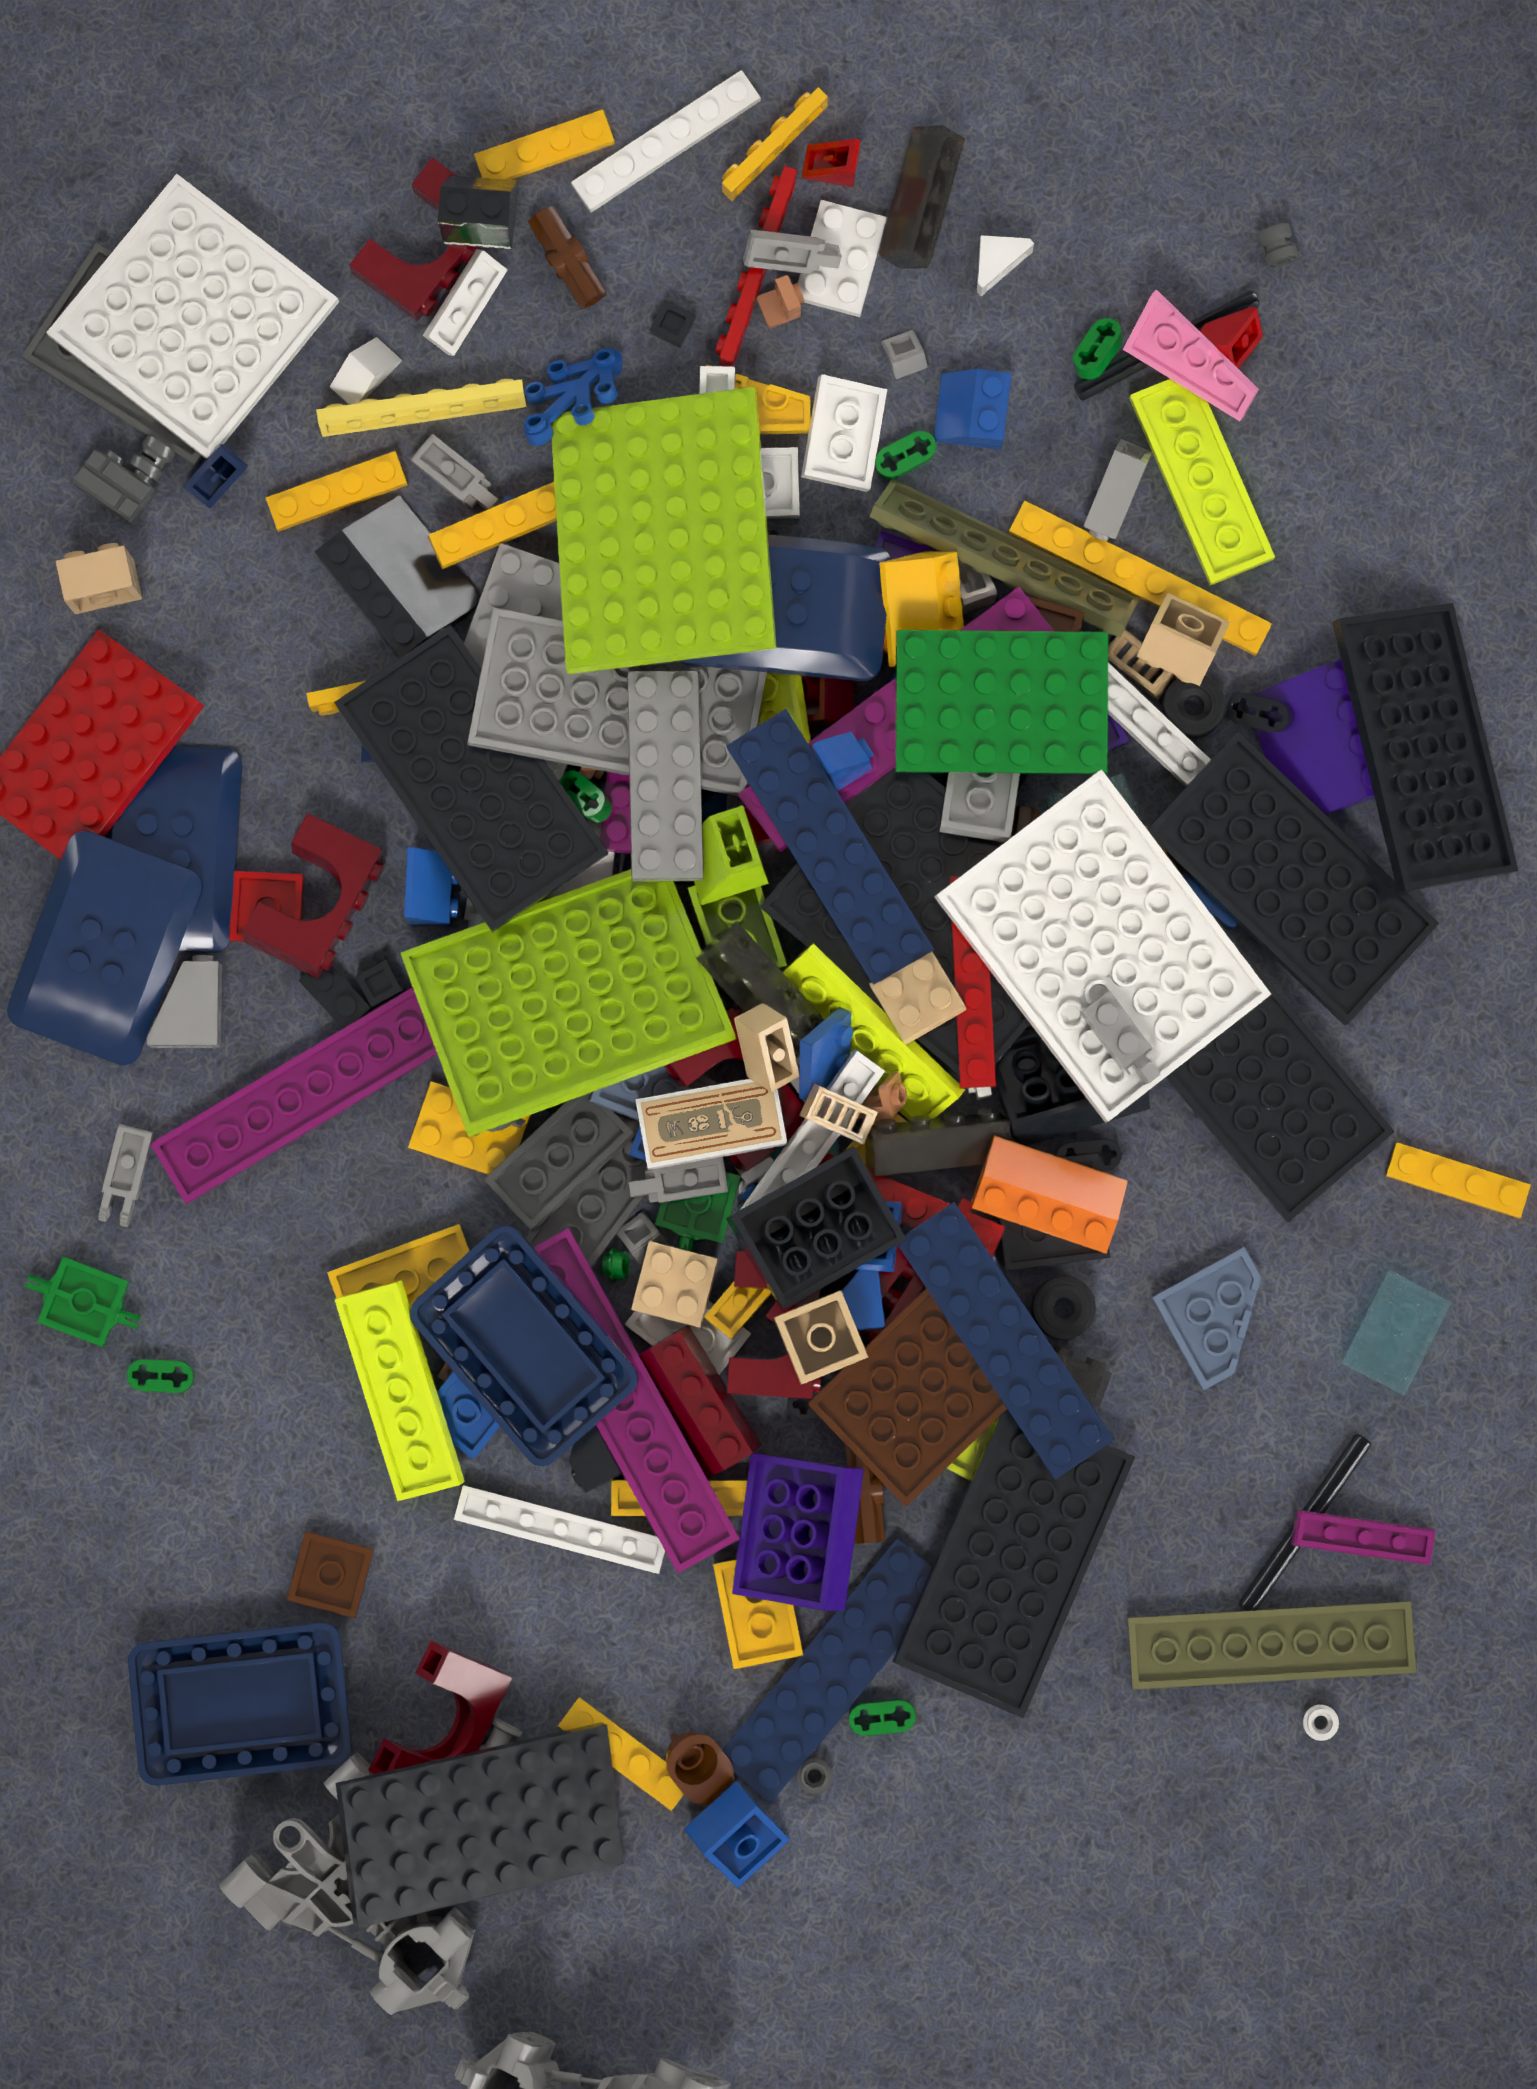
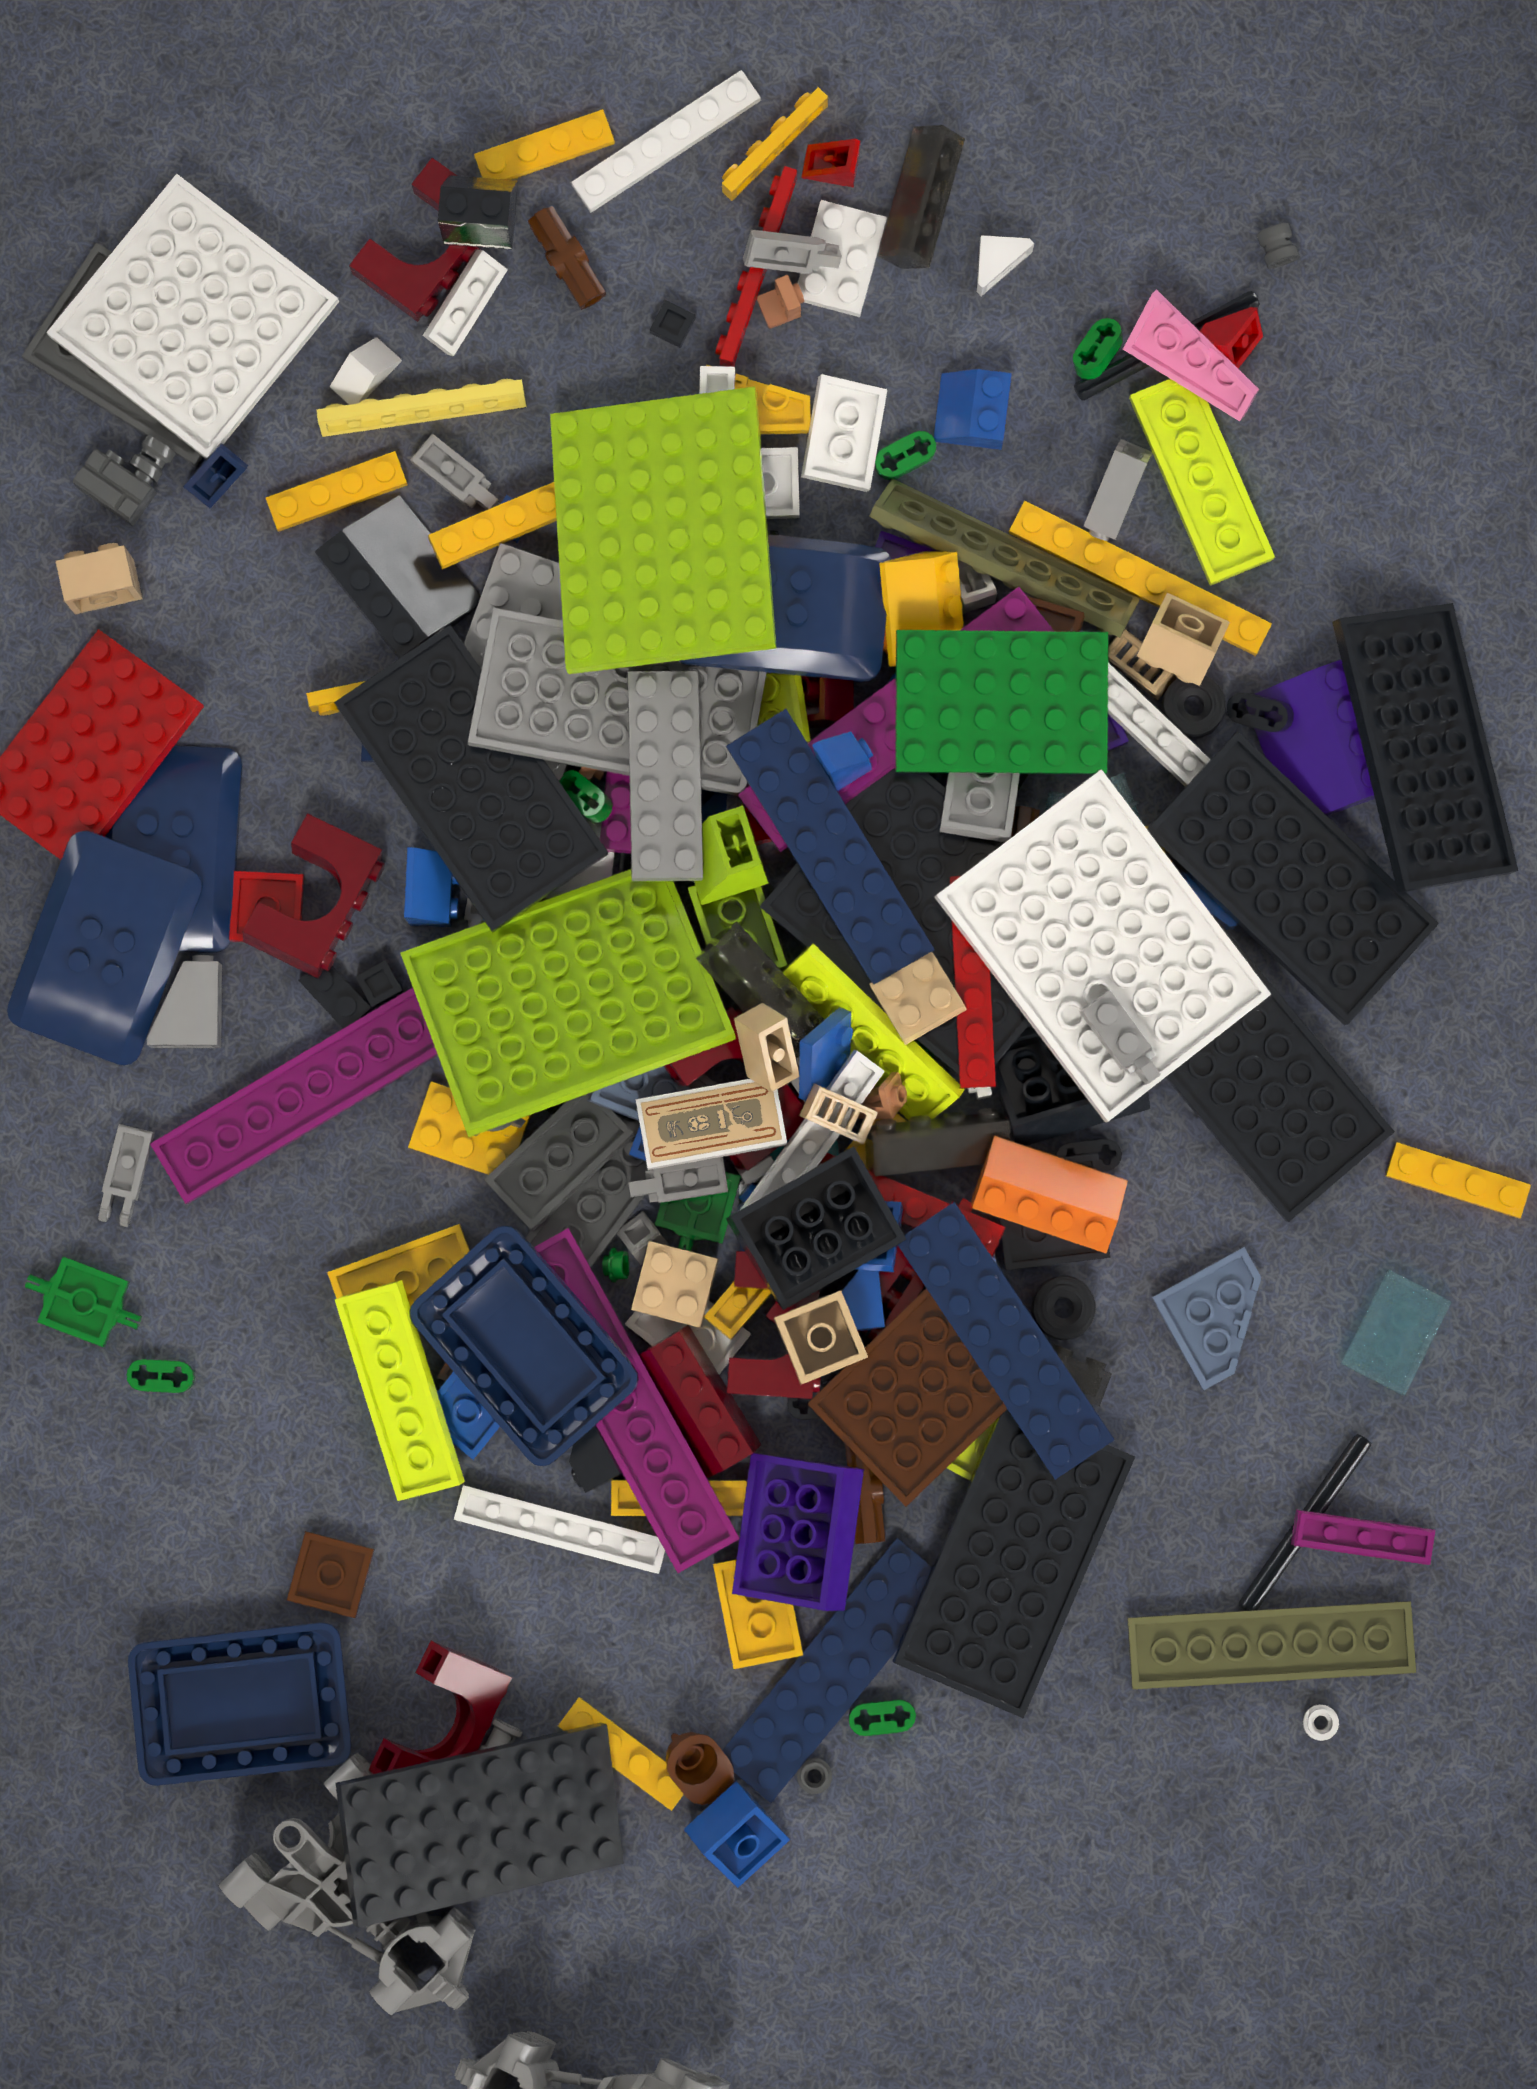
blue plant [523,348,623,446] -> none
light grey slope [881,330,928,379] -> none

